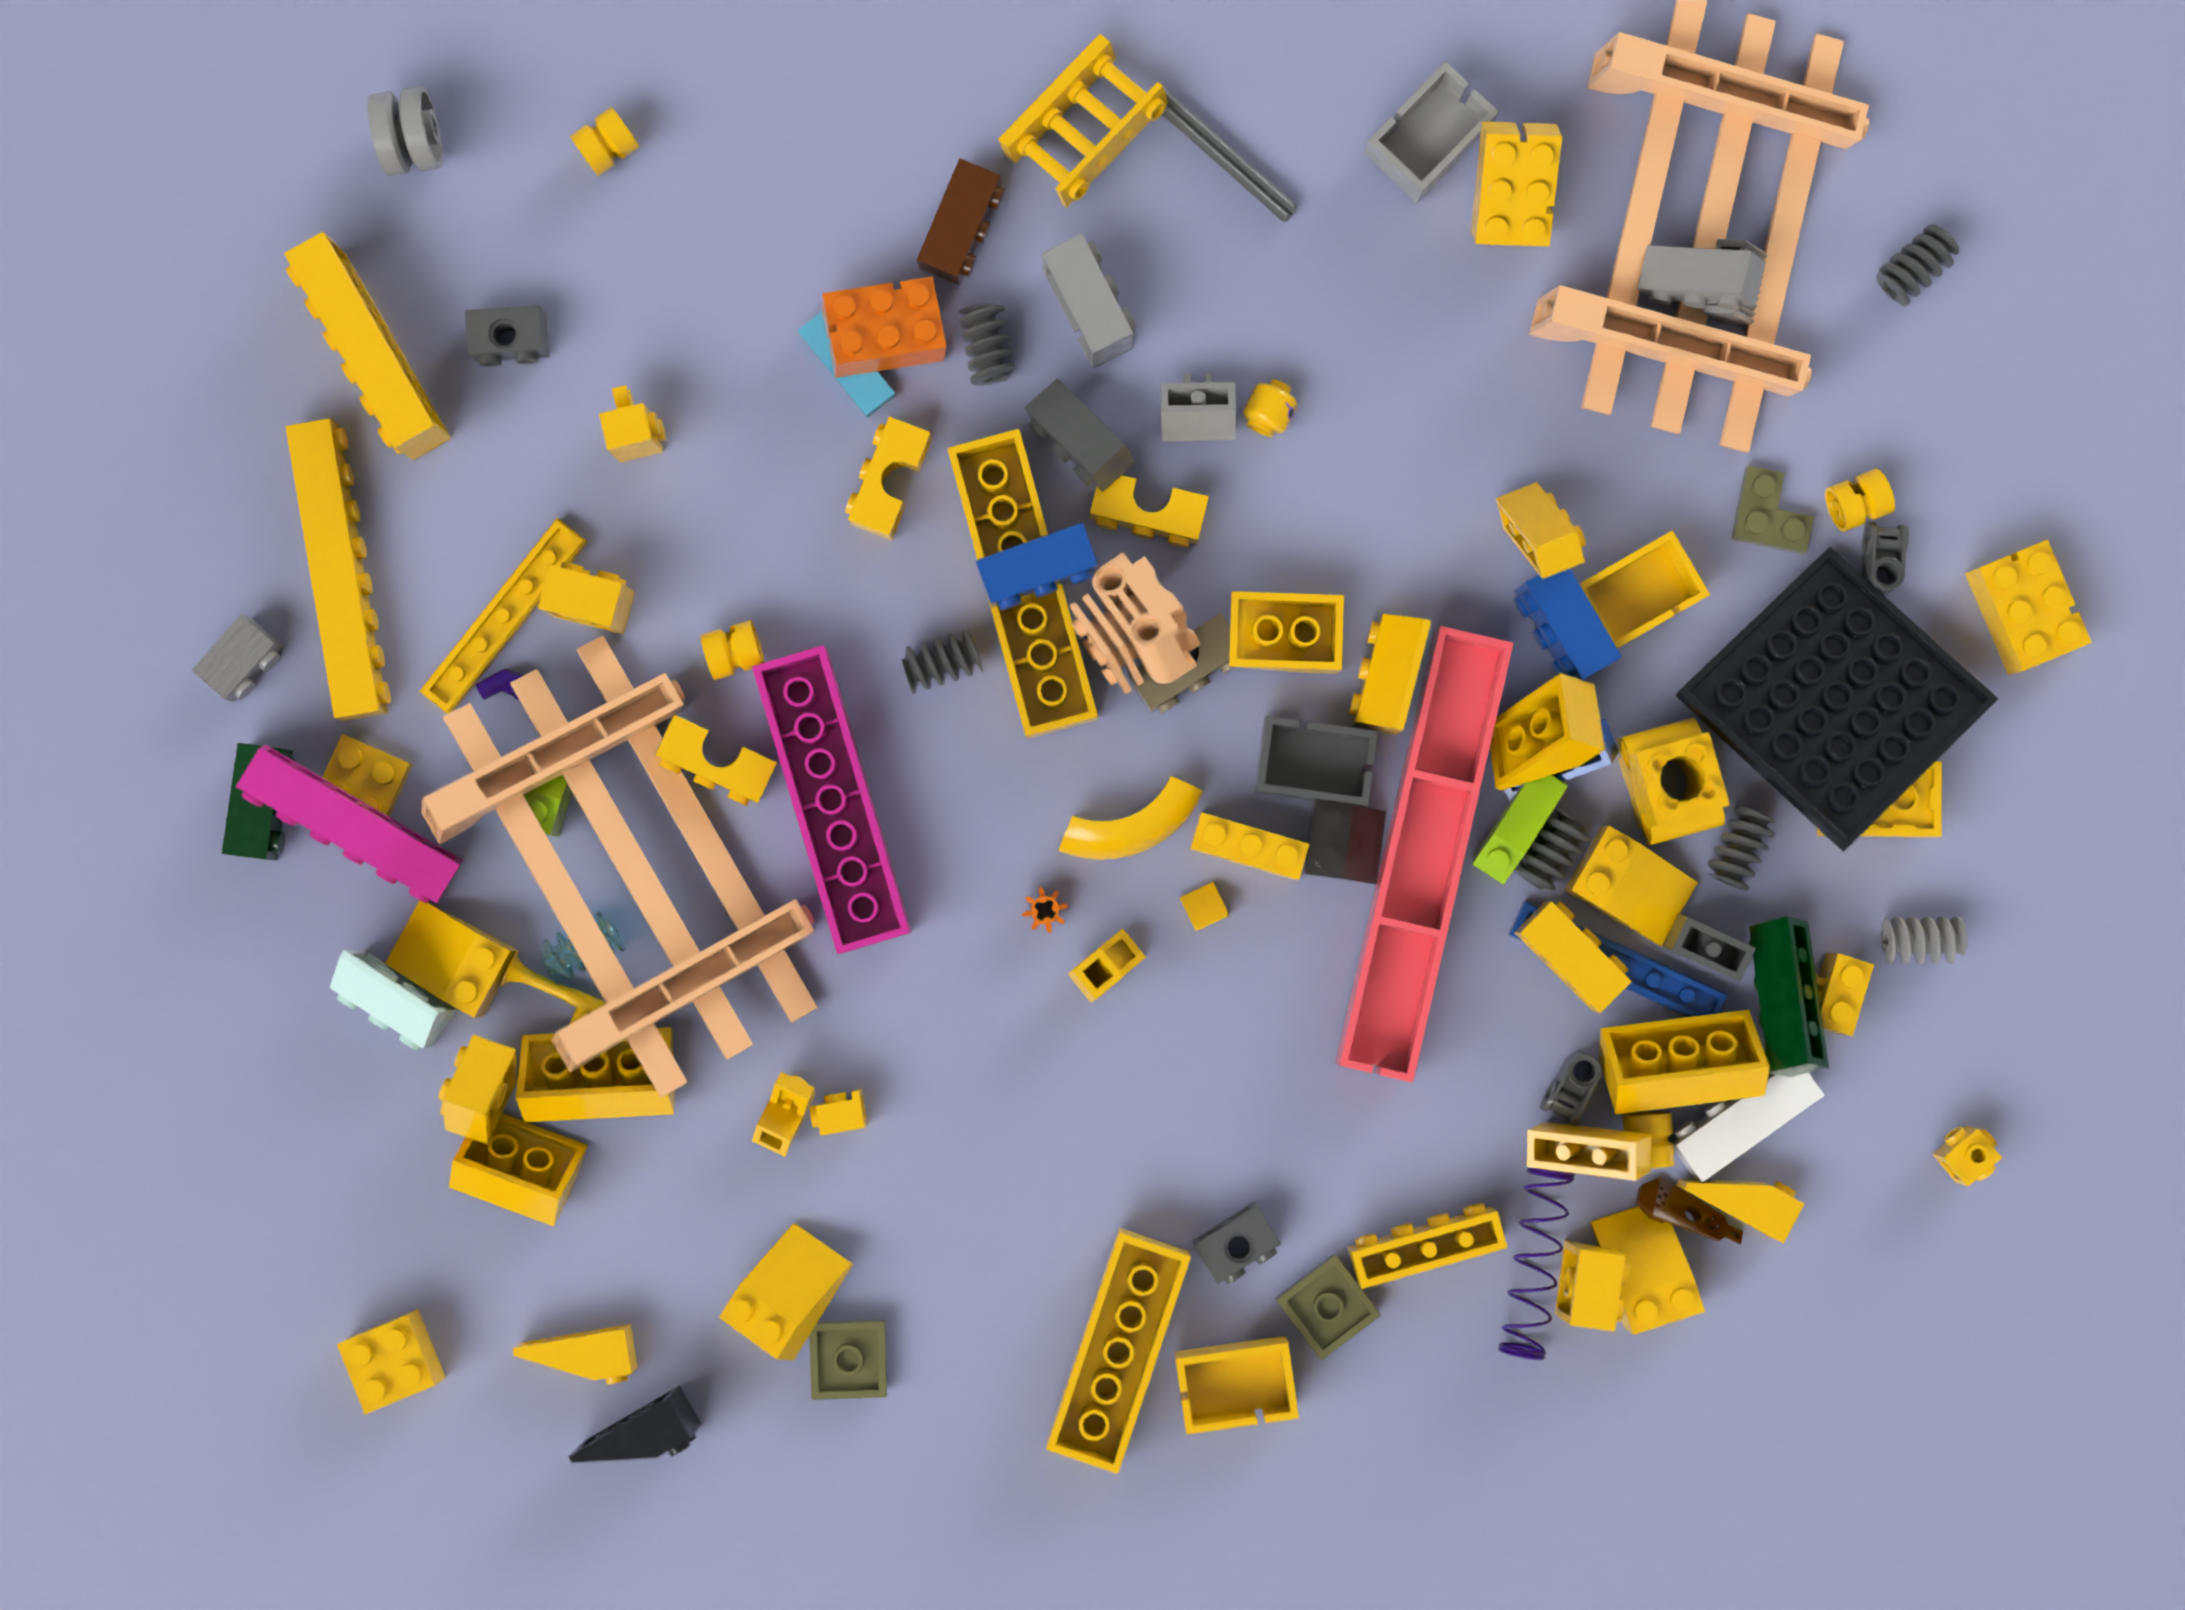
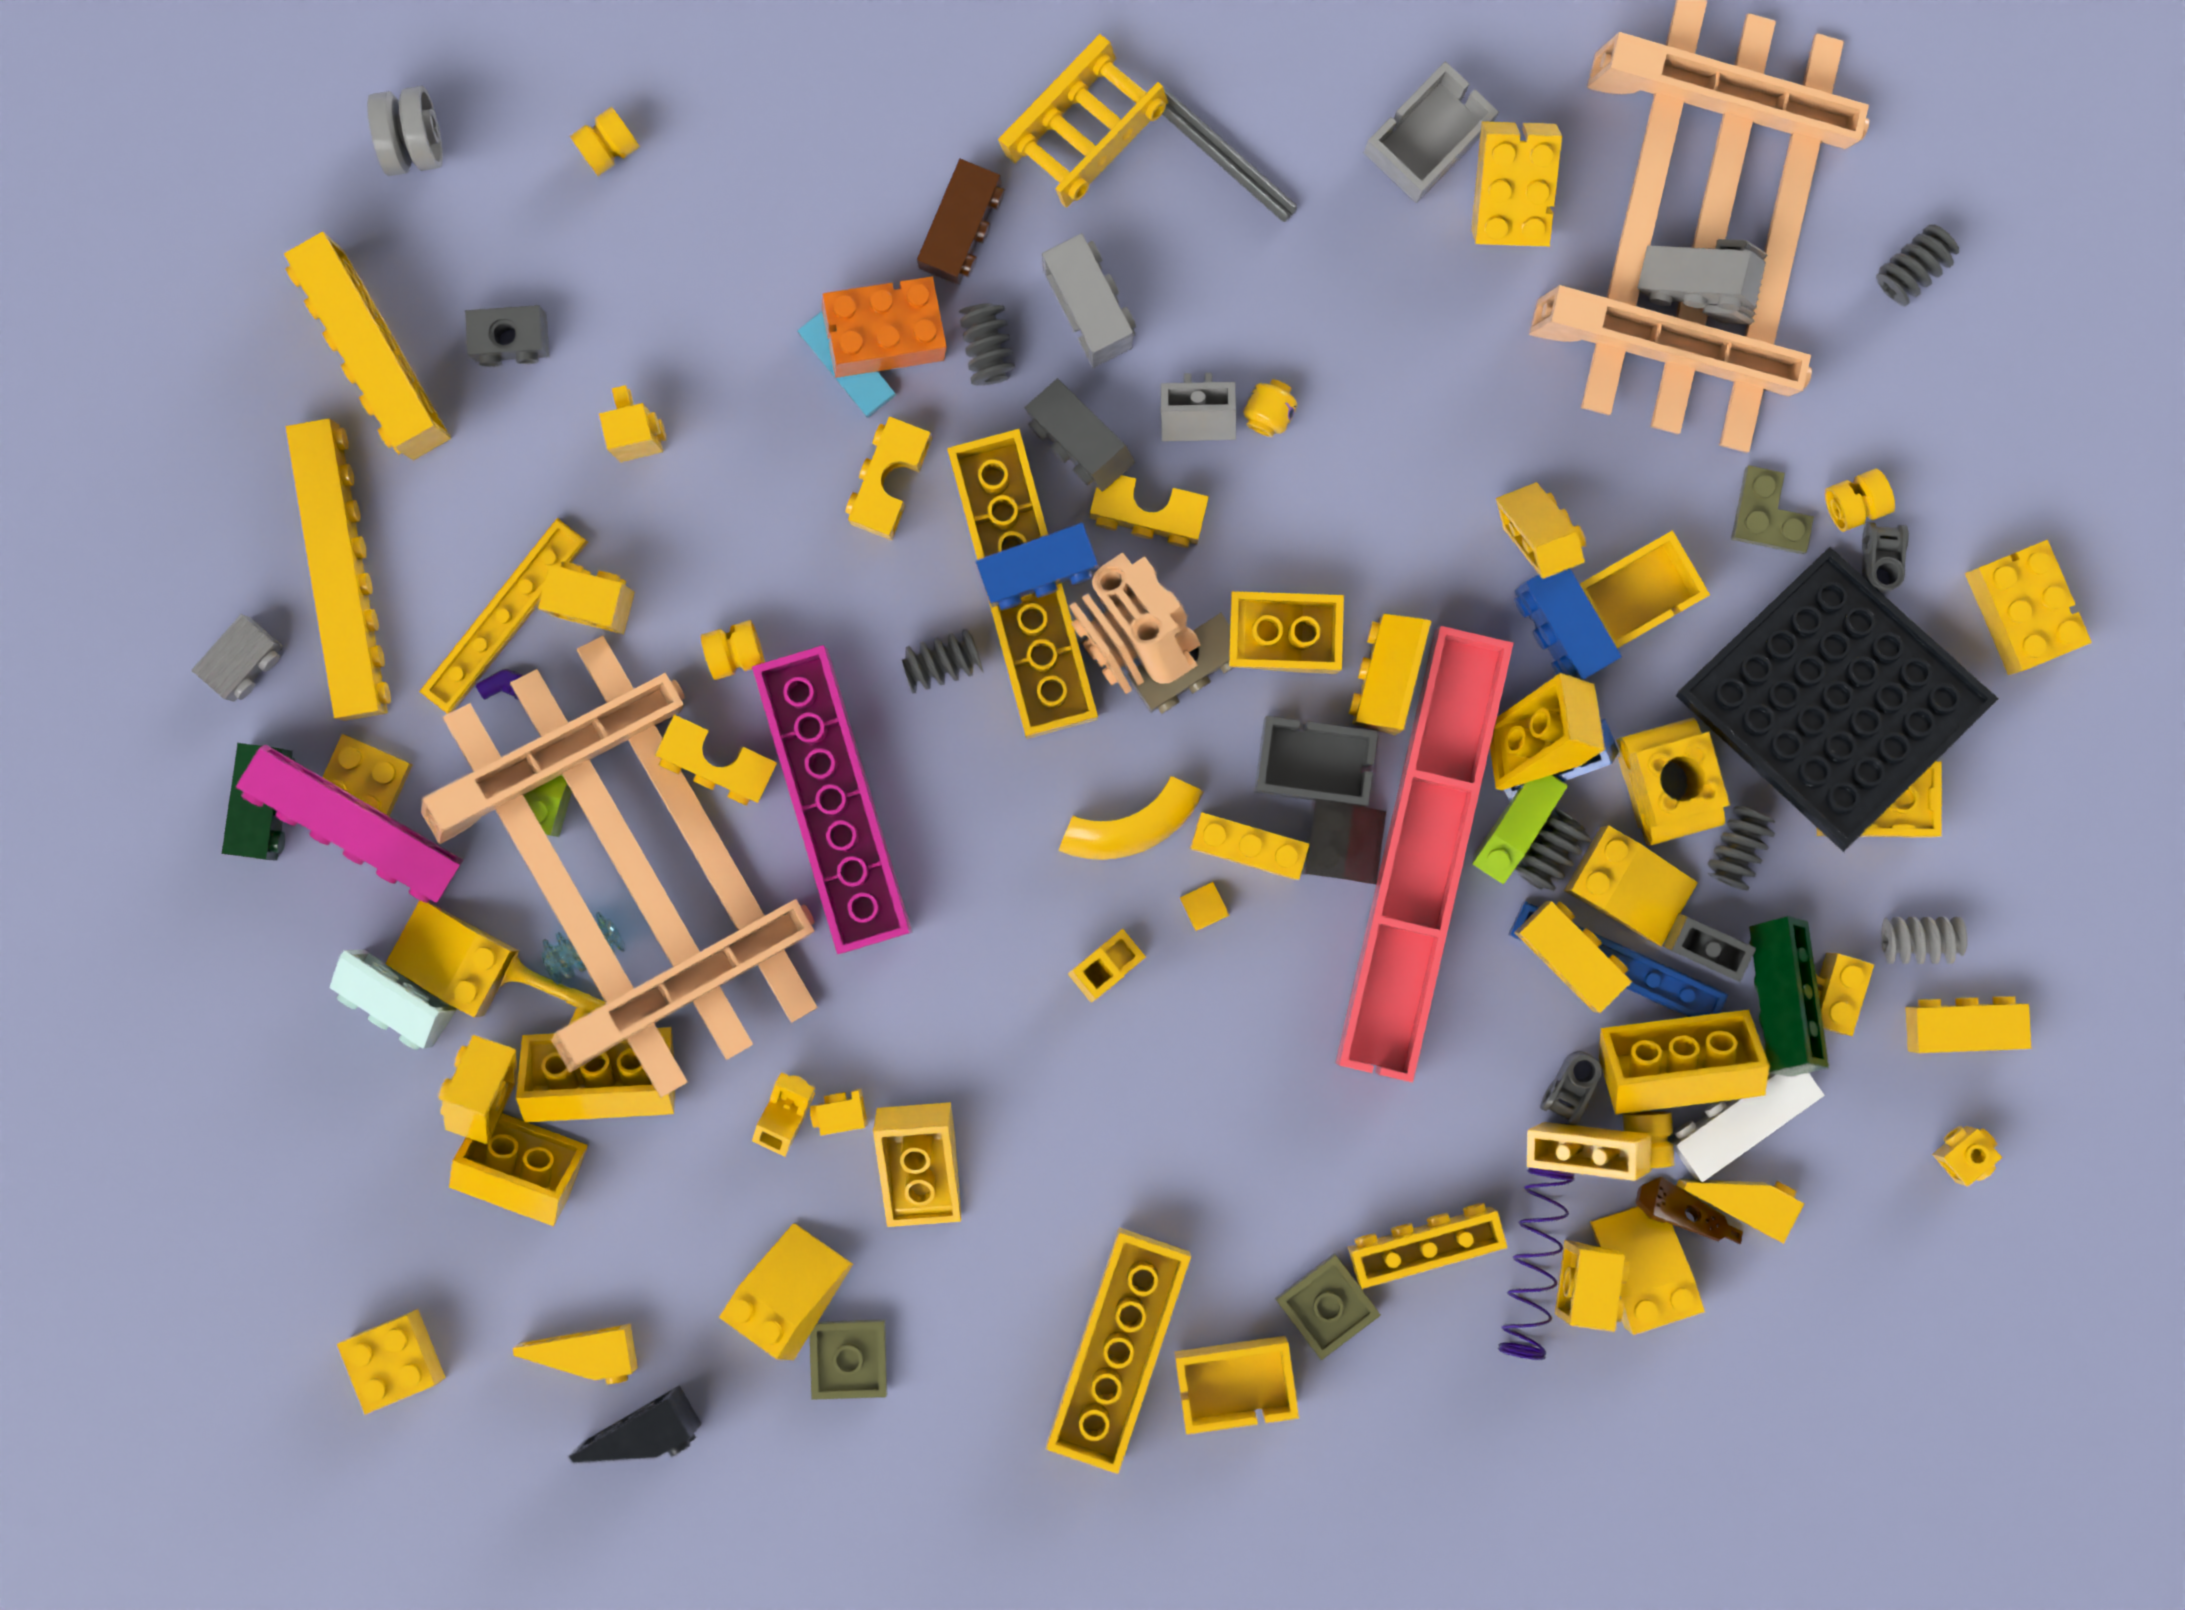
orange gear [1022,887,1068,933] -> none
dark grey brick [1192,1202,1281,1284] -> none
none -> yellow slope [873,1102,962,1227]
none -> yellow brick [1905,996,2031,1053]

